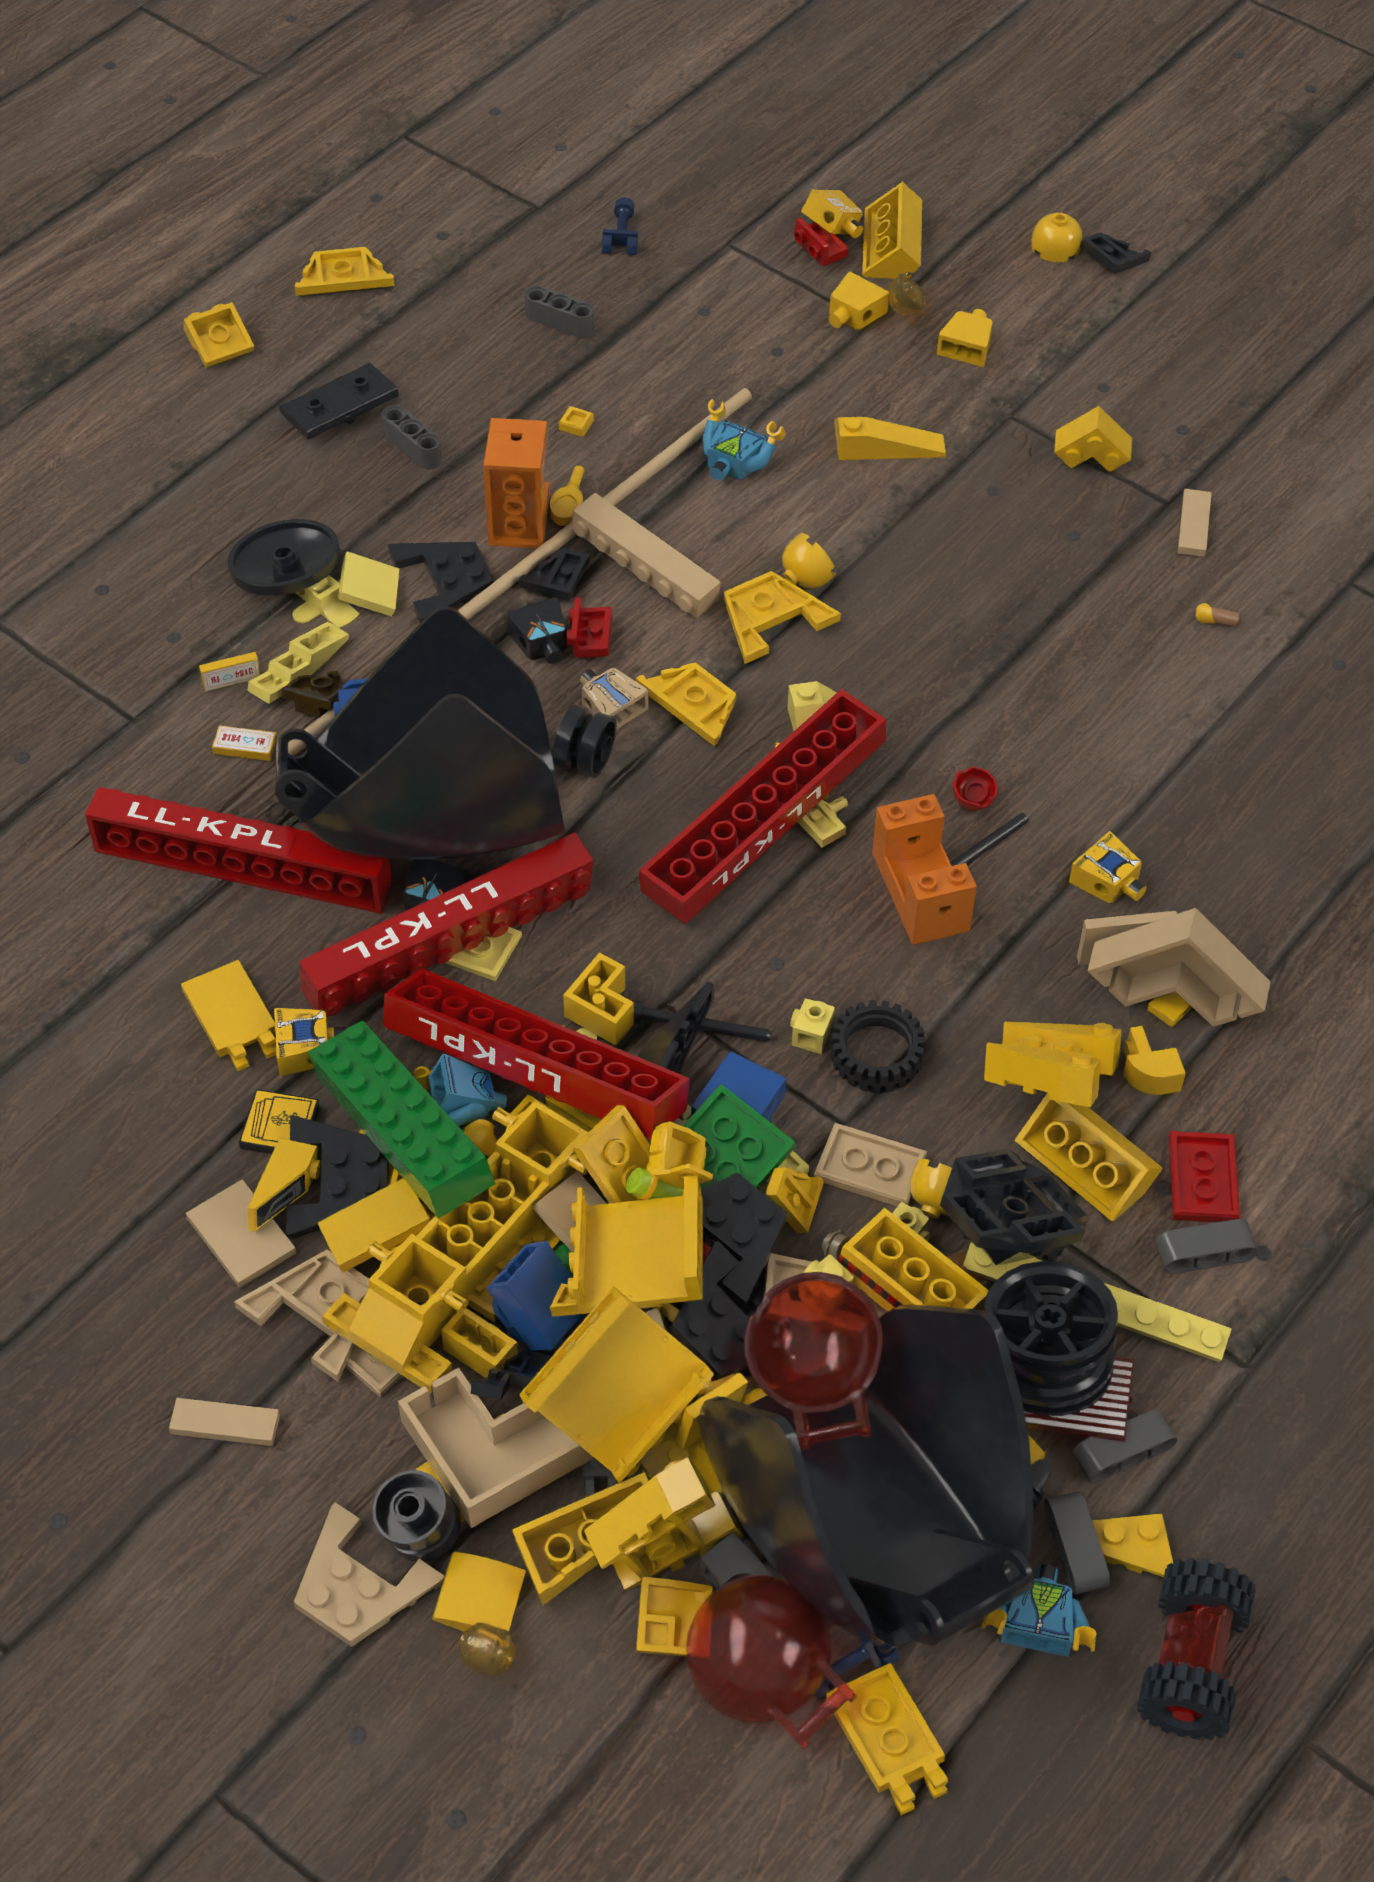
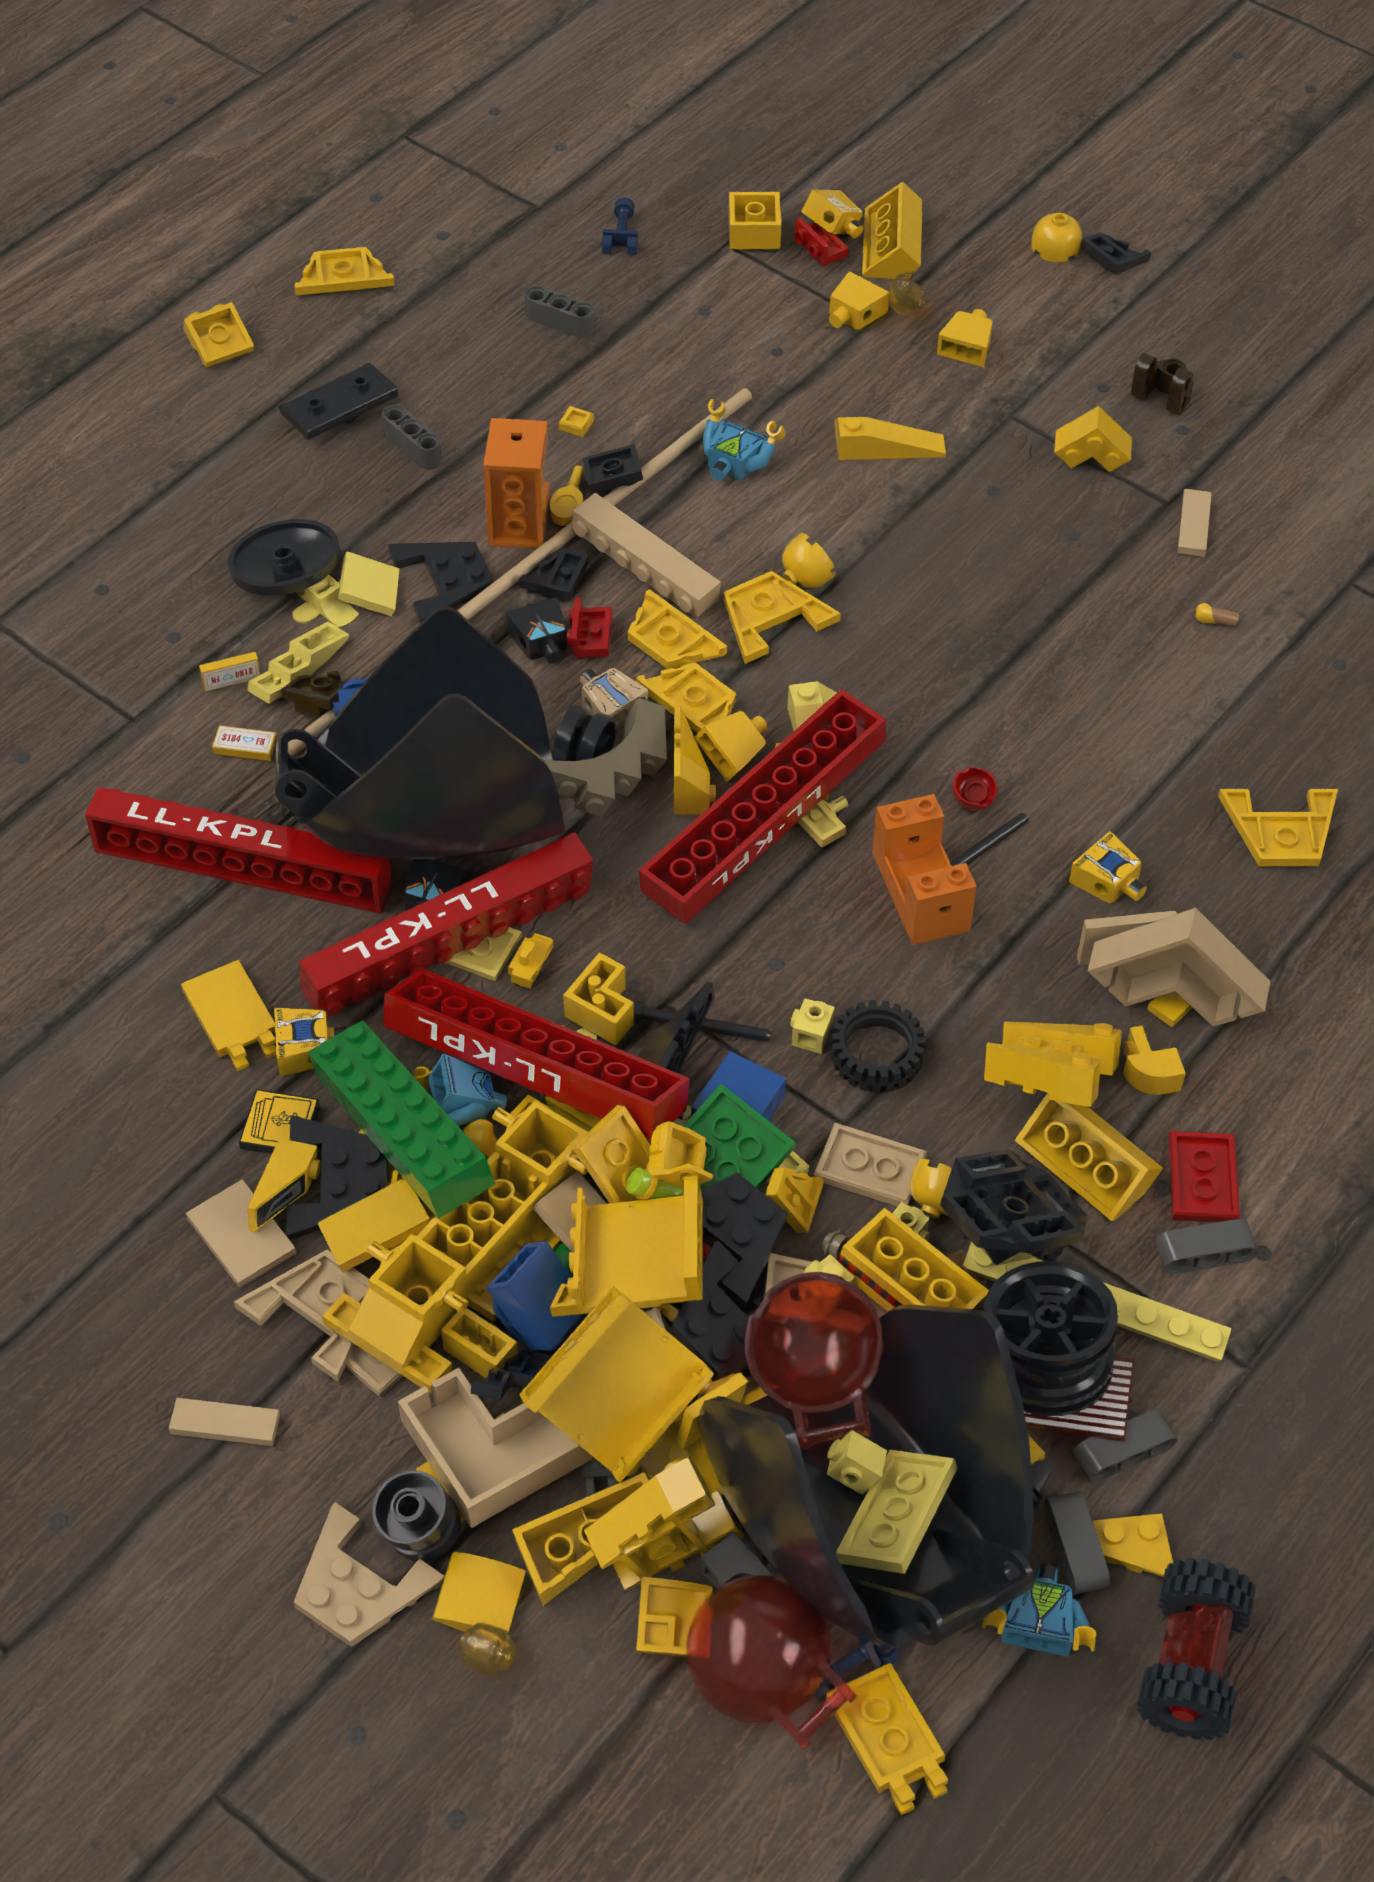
none -> yellow piece [508,933,553,989]
none -> dark tan arch [542,698,667,816]
none -> black plate [582,444,644,494]
none -> yellow wing [628,589,727,669]
none -> yellow wedge [674,705,716,815]
none -> yellow torso [694,711,768,782]
none -> yellow brick [728,192,781,250]
none -> light yellow brick [827,1430,887,1495]
none -> light yellow plate [836,1450,957,1574]
none -> dark brown piece [1131,353,1194,415]
none -> yellow wing [1218,789,1338,866]

